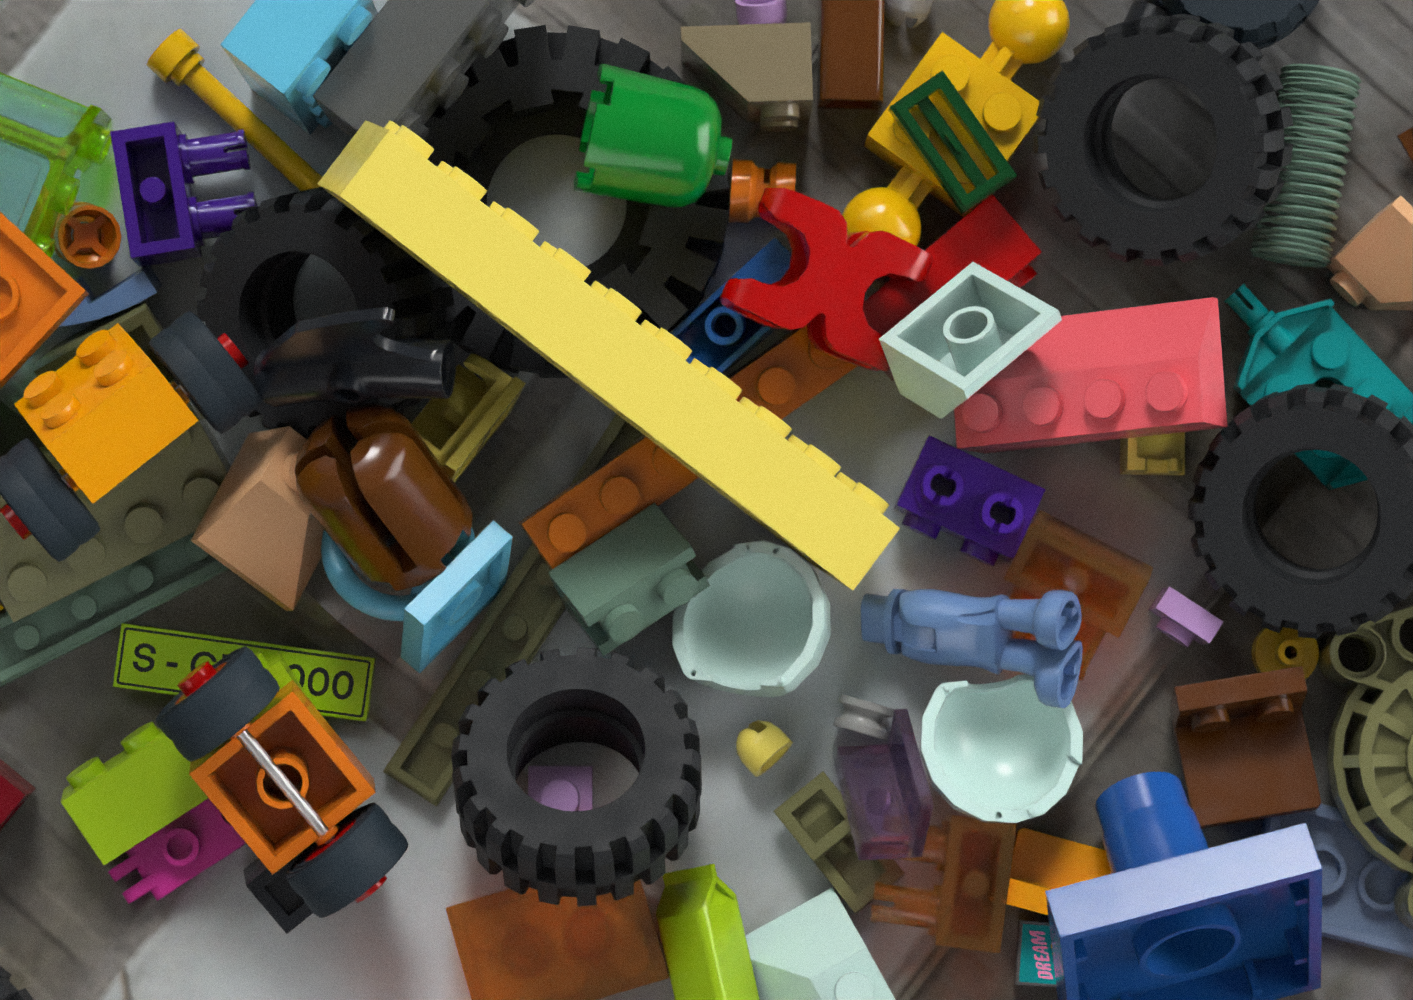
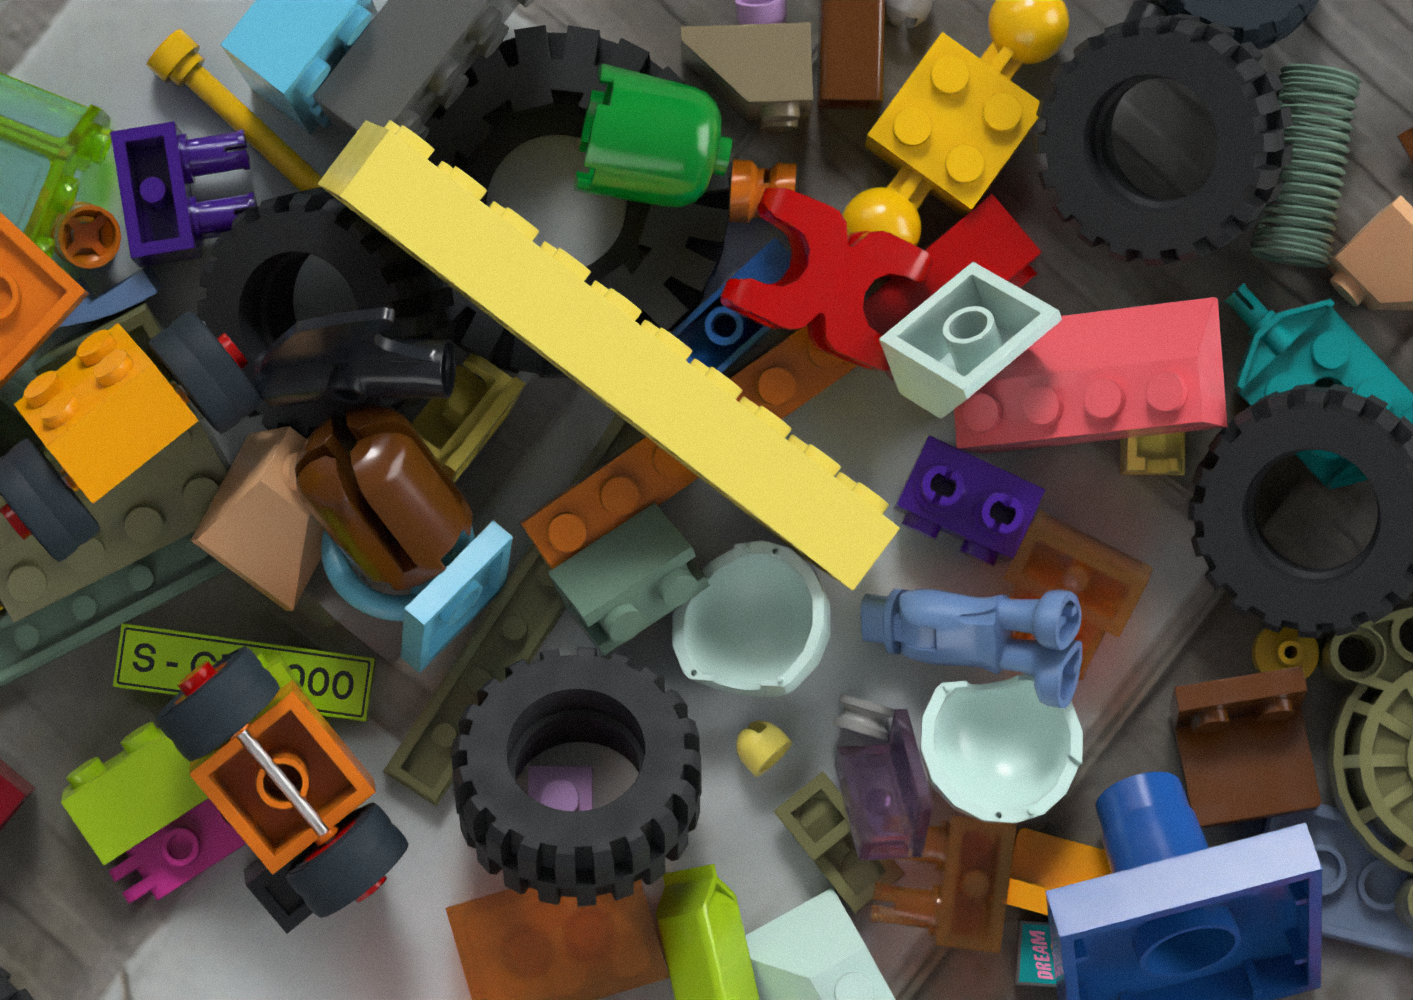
dark green tile [889,70,1017,215] -> none
lavender plate [1148,586,1223,648] -> none

